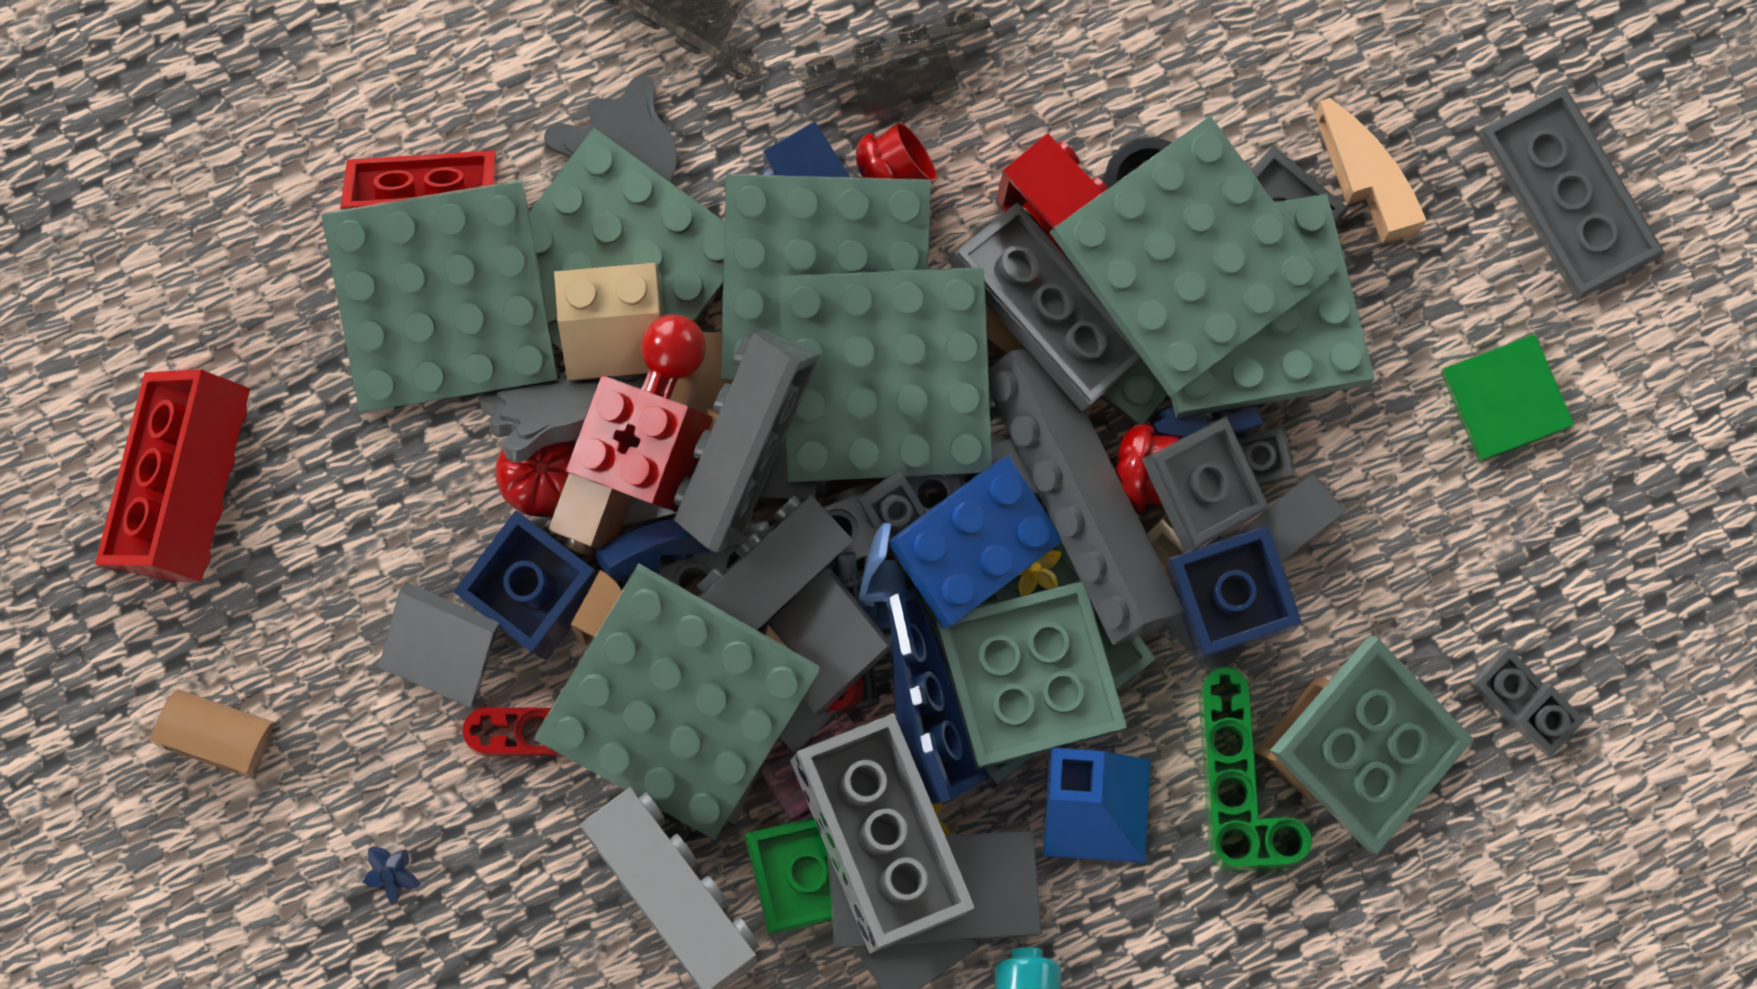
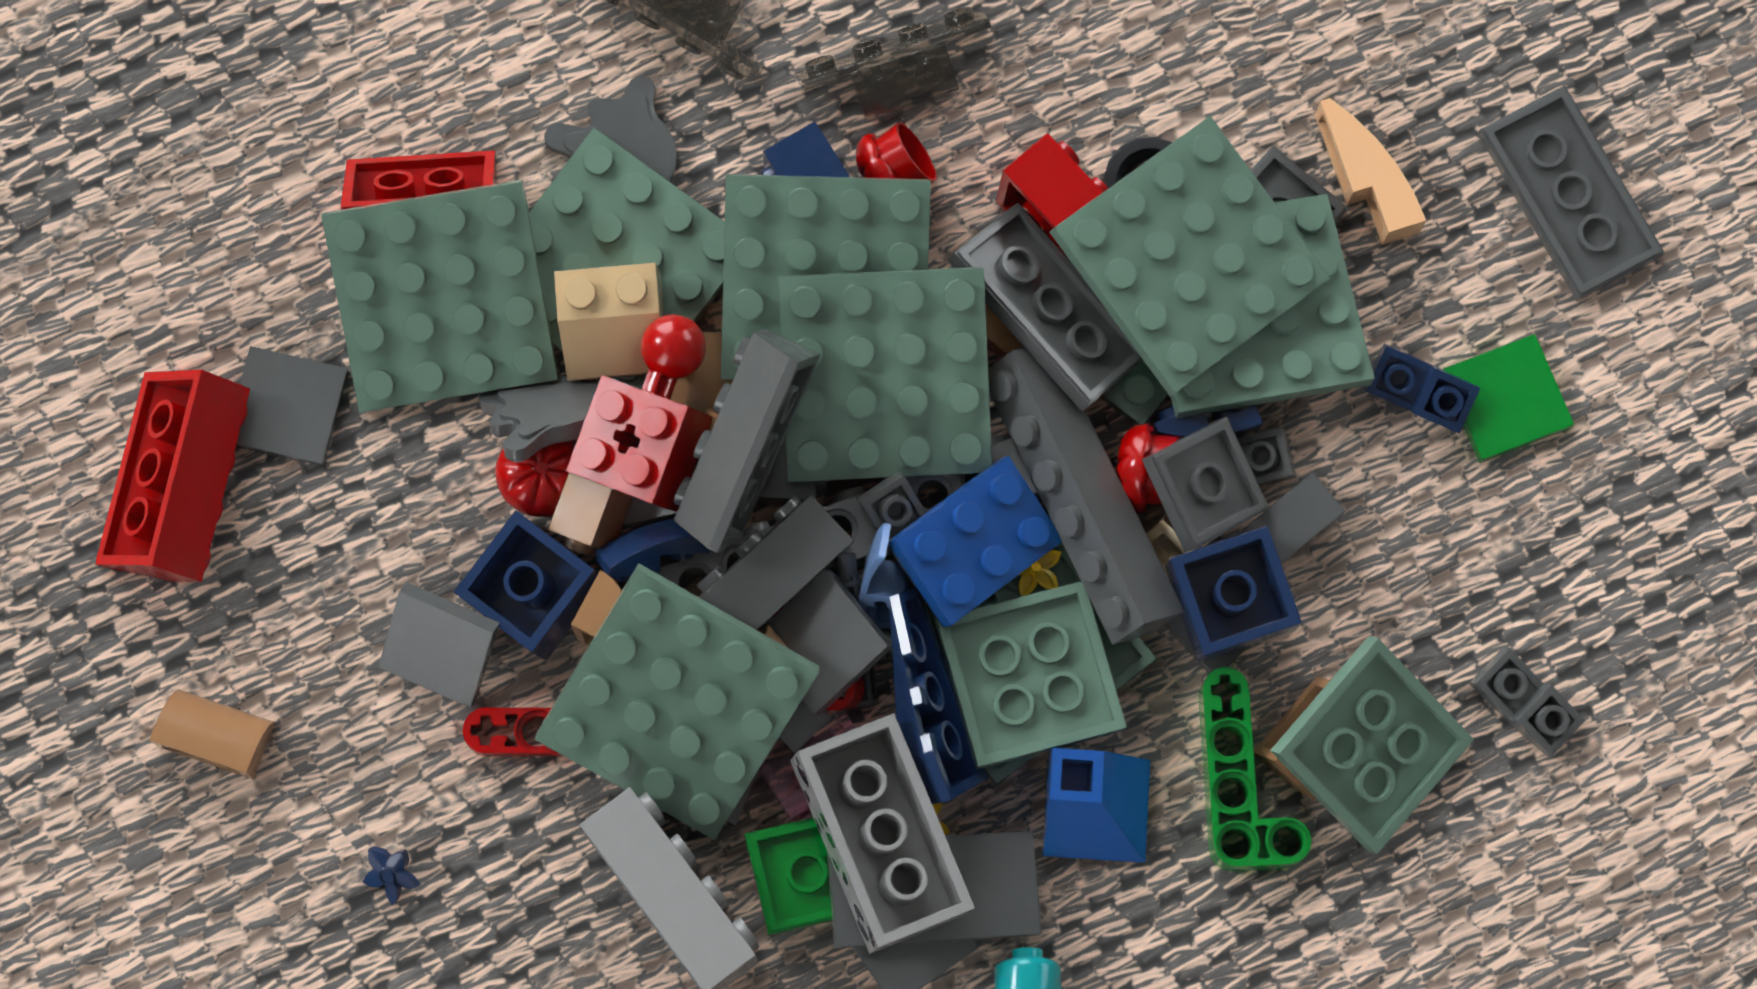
none -> dark grey tile [236,346,349,467]
none -> dark blue slope [1363,343,1480,433]

